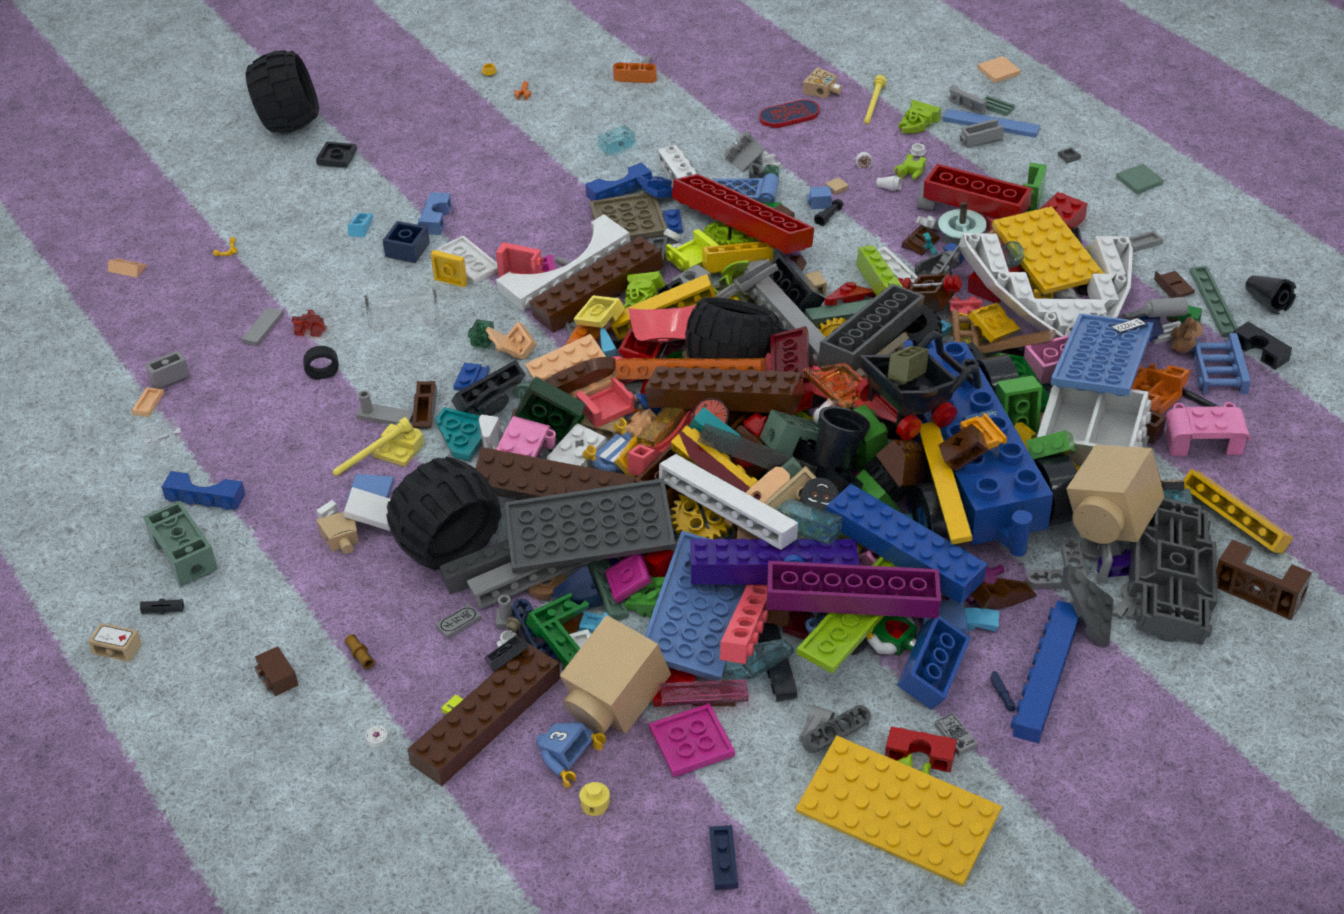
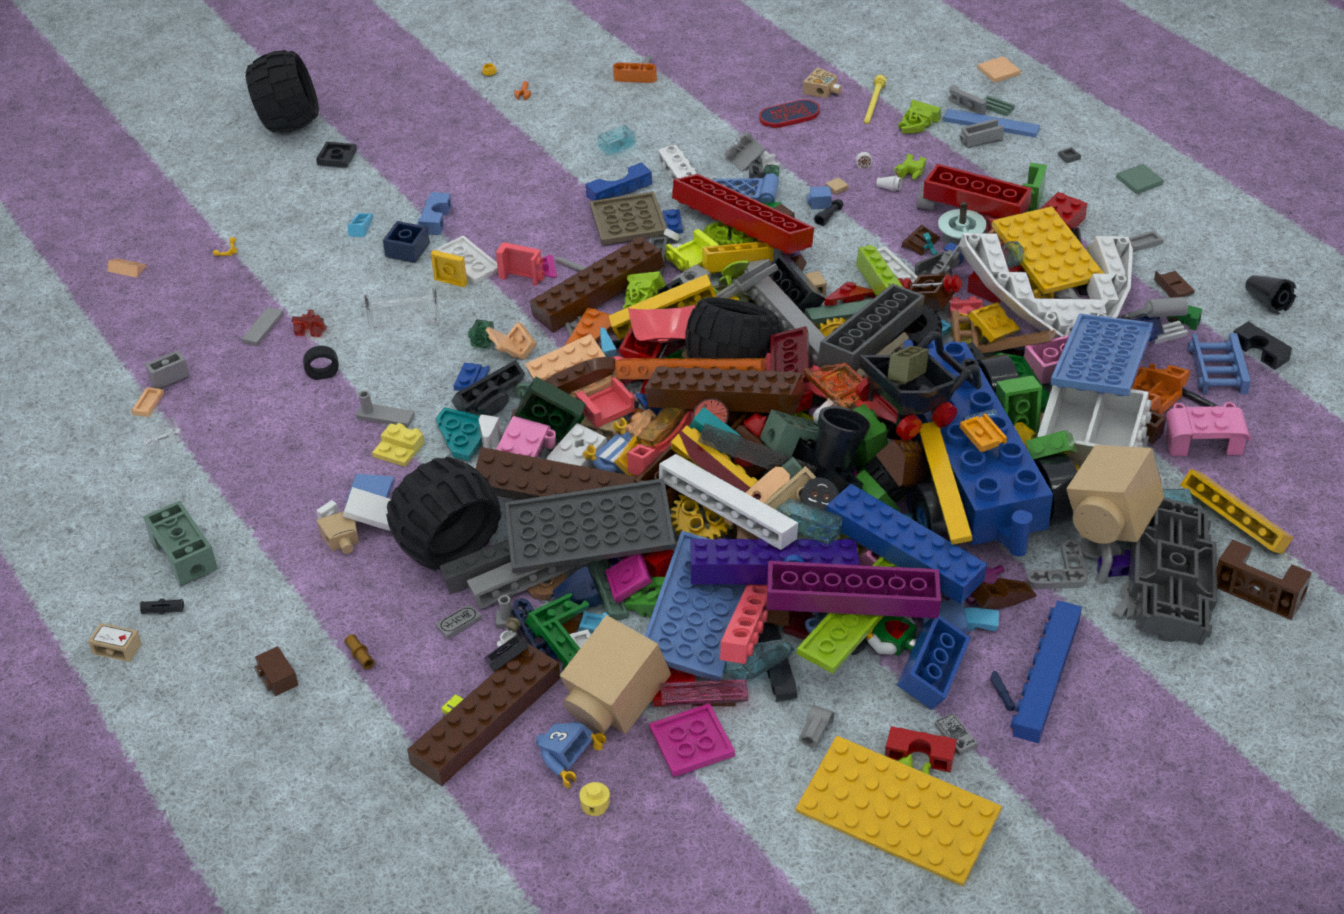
blue arch [161,471,245,510] -> none
light yellow piece [333,417,414,476] -> none
white tile [366,726,388,748] -> none
reddish brown slope [412,381,437,428] -> none
white arch [496,215,631,311] -> none
light yellow plate [574,295,625,328] -> none
blue slope [637,176,673,198] -> none
dark blue plate [709,825,738,890] -> none
dark grey beam [802,705,871,753] -> none
white plate [910,143,926,157] -> none
white plate [916,215,940,230] -> none
reddish brown brick [939,423,989,472] -> none
dark grey plate [1062,564,1113,647] -> none
white sticker [1110,318,1147,332] -> none
black tile [1161,480,1184,490] -> none
medium nougat plate [1171,317,1203,354] -> none
sand green tile [1190,266,1238,338] -> none

